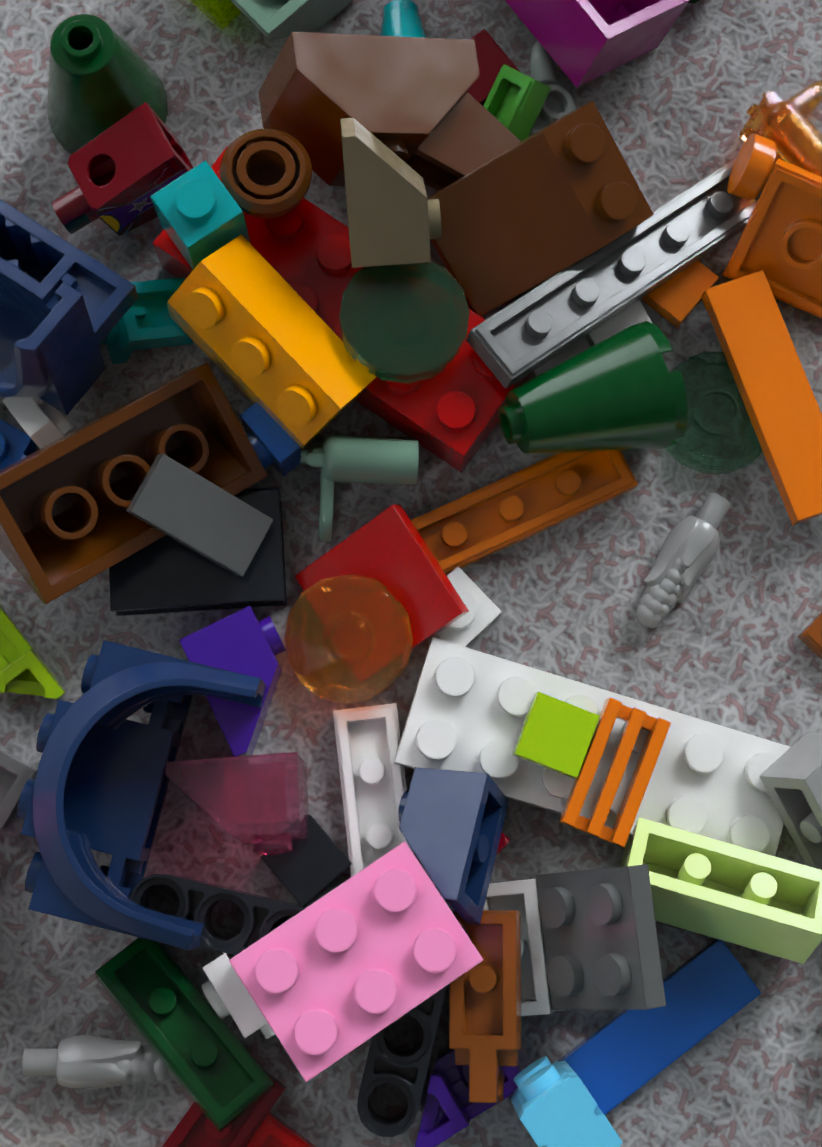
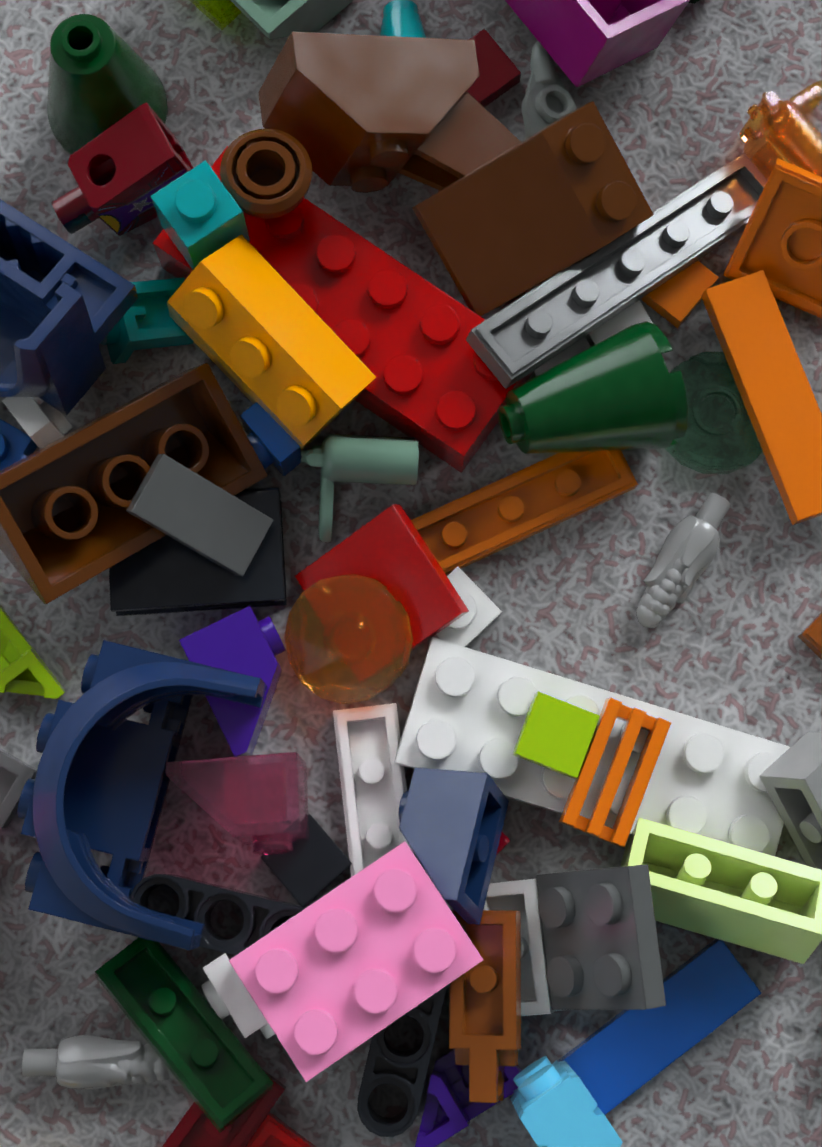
clear green tile [339,261,469,383] -> none
dark tan slope [340,118,442,268] -> none
bright green tile [483,64,551,141] -> none
orange tile [727,133,777,201] -> none

